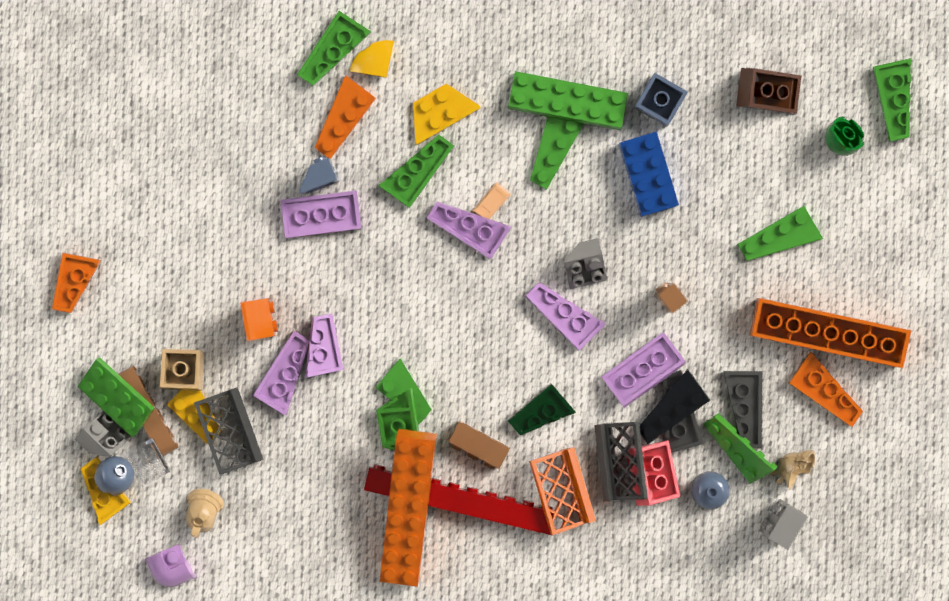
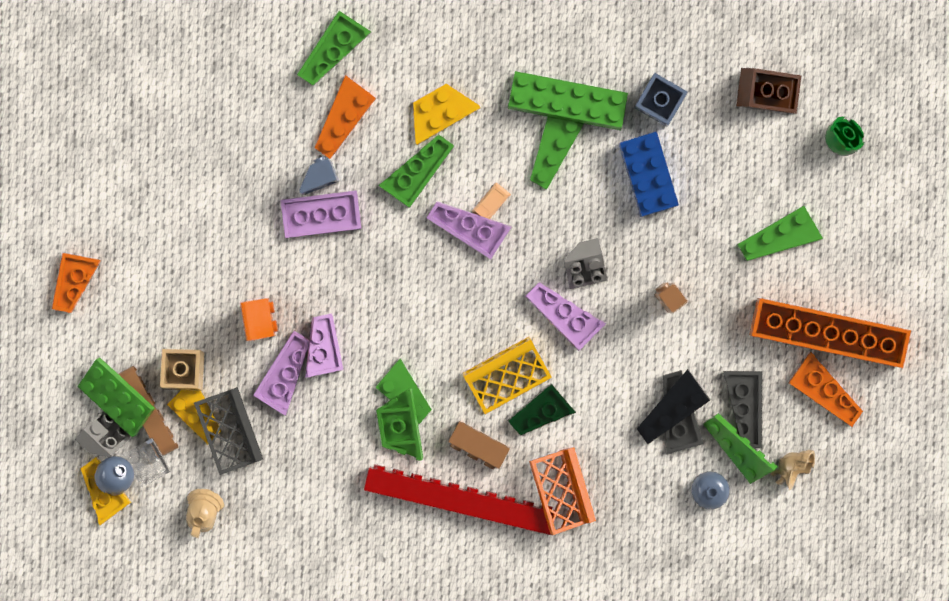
lavender brick [145,544,195,587] -> none
yellow brick [350,40,394,78] -> none
orange brick [379,429,437,587] -> none
dark grey fence [594,421,648,501] -> none
lavender plate [602,332,686,408] -> none
coral slope [626,440,681,506] -> none
light grey brick [760,499,808,550] -> none
bright green wing [873,58,912,142] -> none
none -> yellow fence [462,336,552,414]

